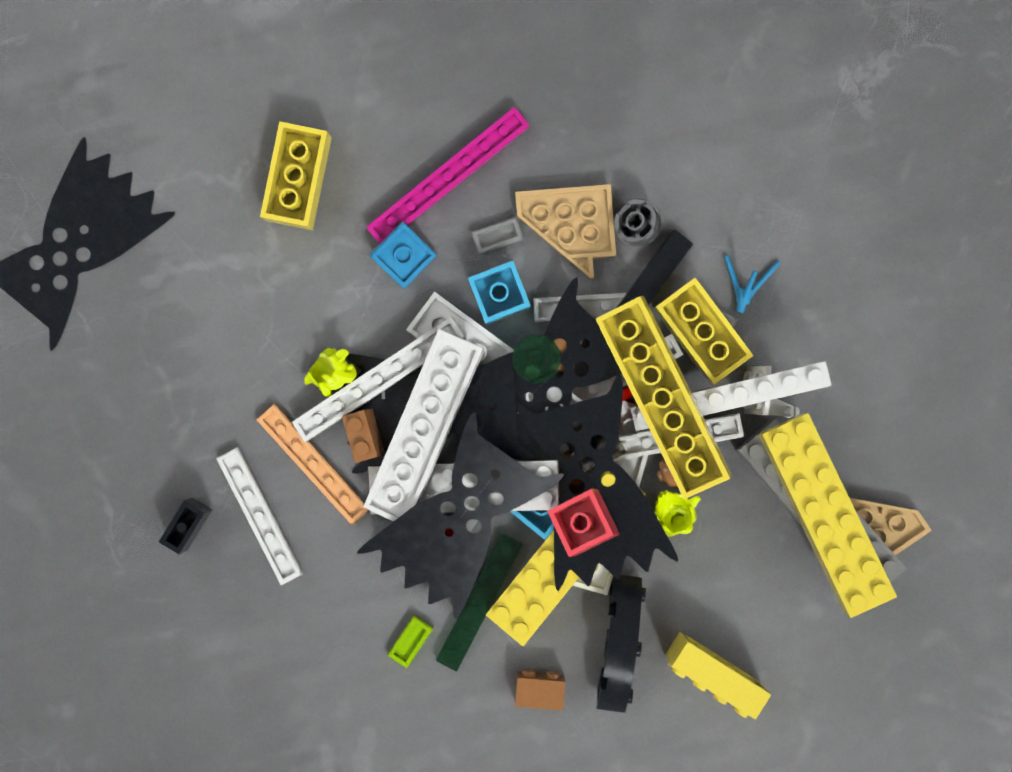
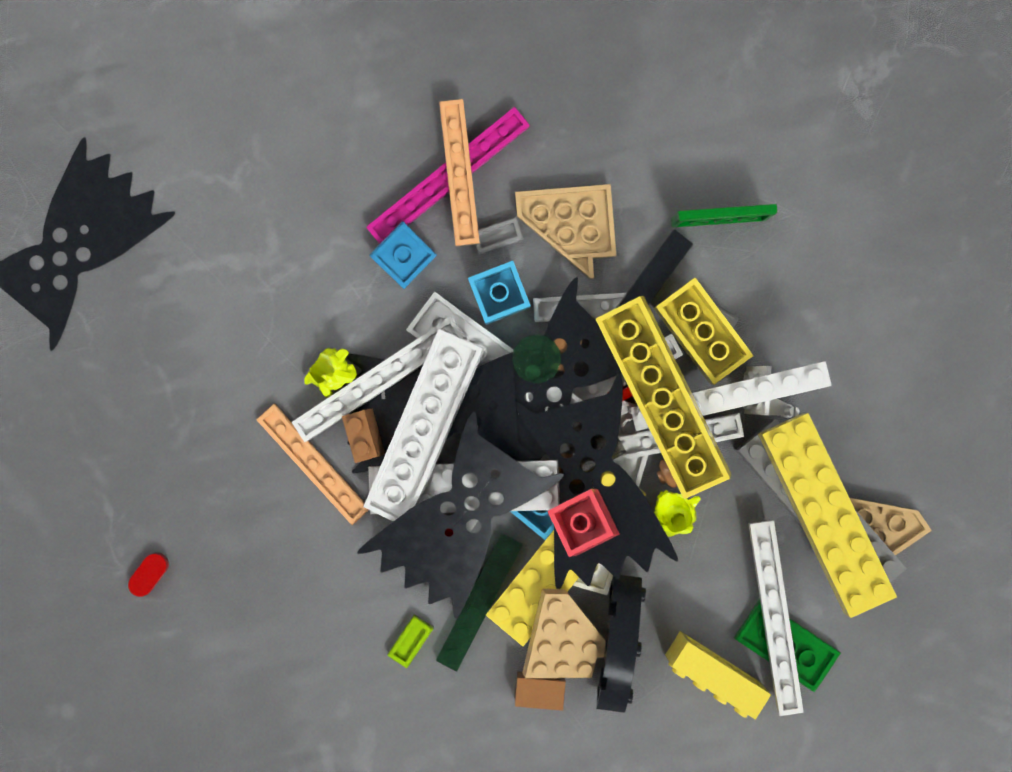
black brick [159,498,212,555] -> none
white tile [216,447,303,585] -> none
light yellow brick [260,121,332,231] -> none
dark grey cone [614,199,661,247] -> none
dark azure plant [724,255,780,313] -> none
none -> red tile [128,553,169,597]
none -> light nougat tile [439,99,480,246]
none -> tan wing [522,589,606,678]
none -> green tile [671,204,777,228]
none -> green tile [734,599,841,693]
none -> white plate [748,520,804,716]

